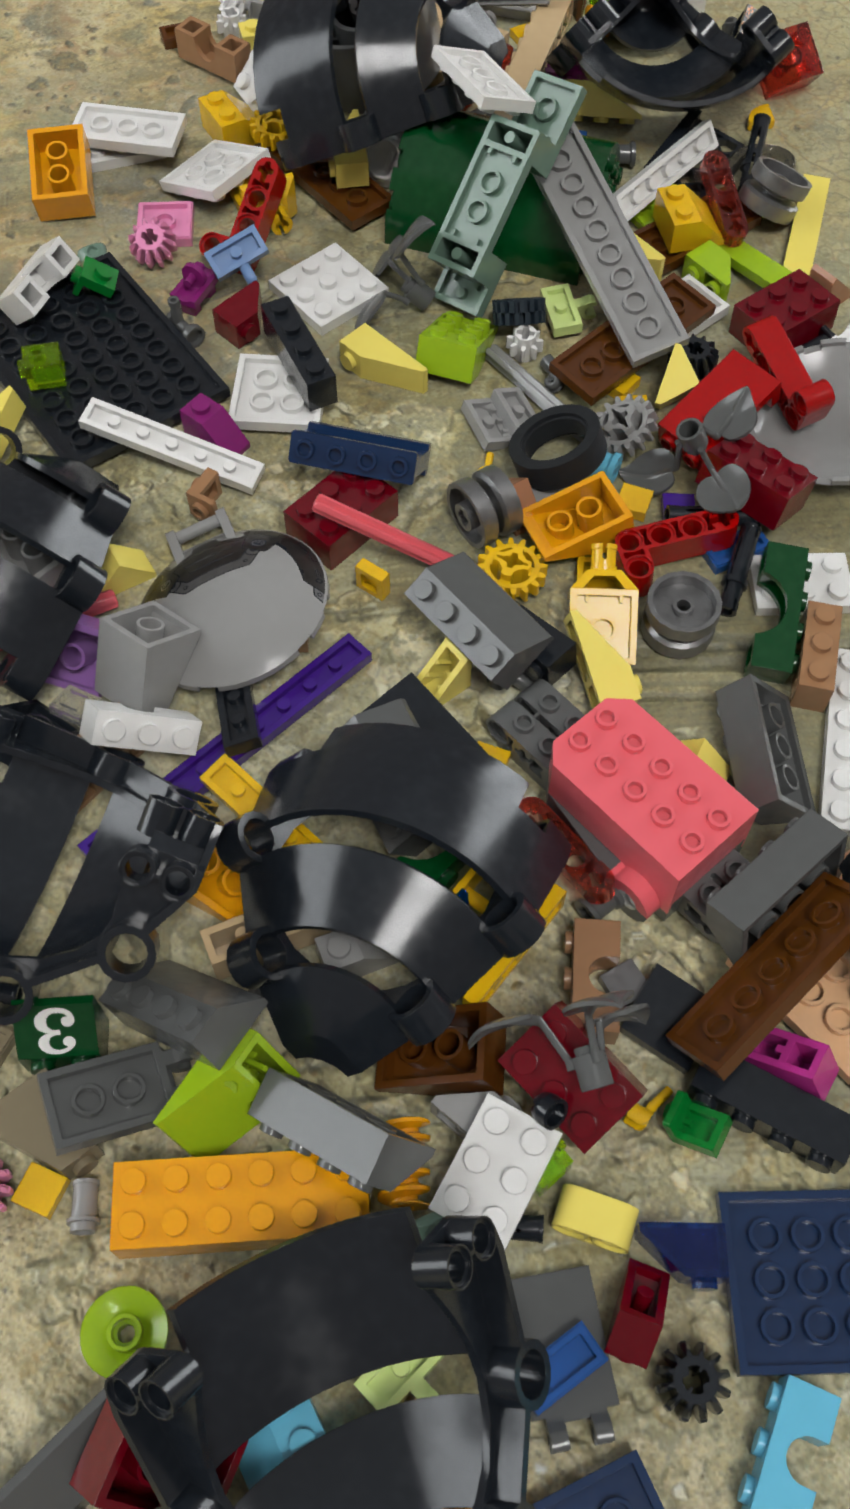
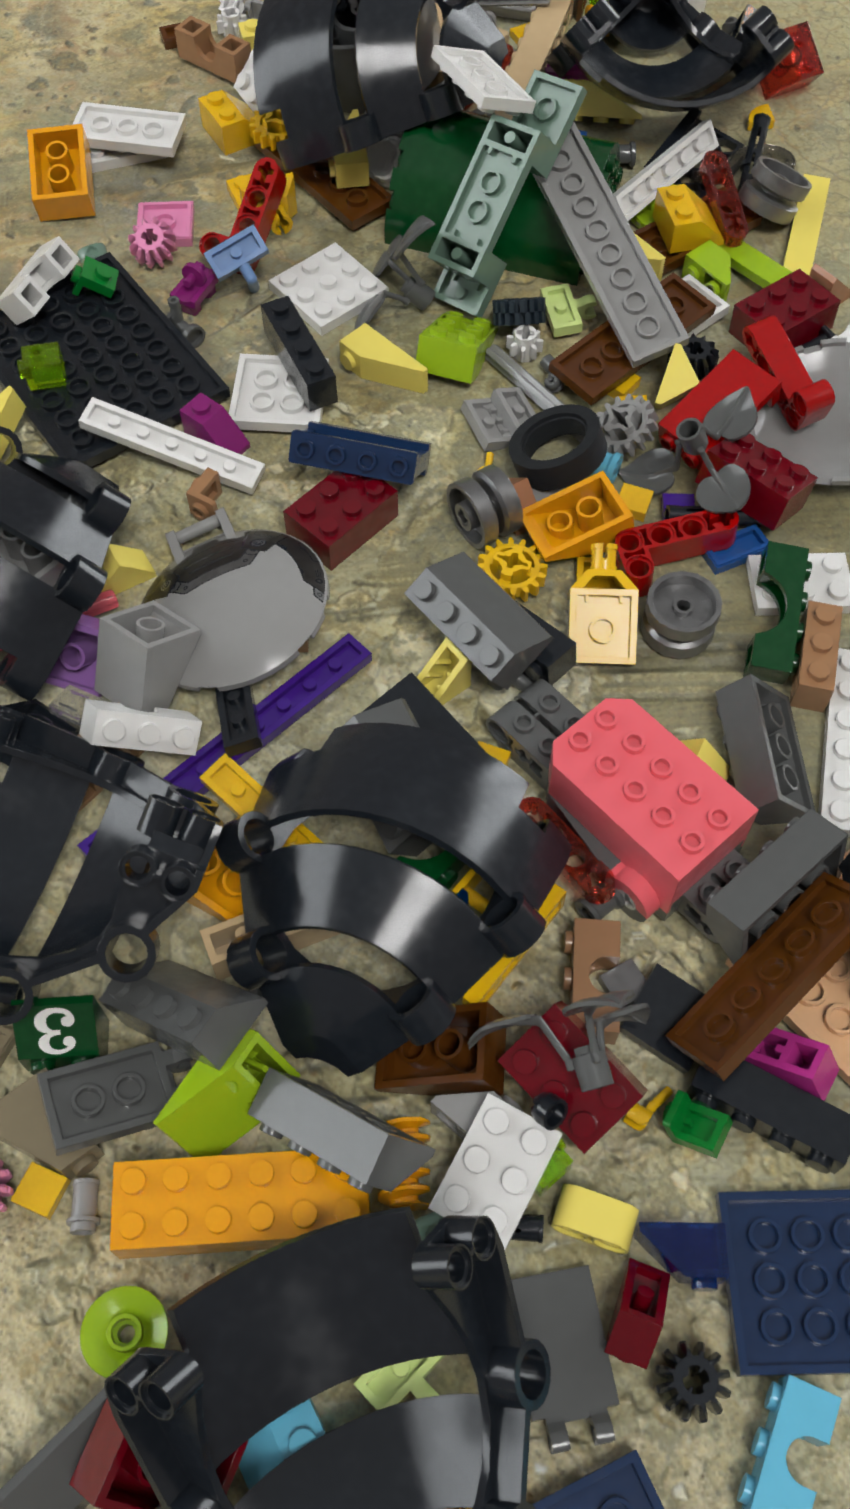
white plate [159,139,271,202] -> none
dark red slope [212,280,262,349] -> none
coral axle [312,494,454,566] -> none
light grey slope [314,931,399,977] -> none
yellow tile [355,558,390,601] -> none
blue tile [533,1320,609,1417] -> none
light yellow slope [563,609,642,709] -> none
black pin [720,522,762,617] -> none

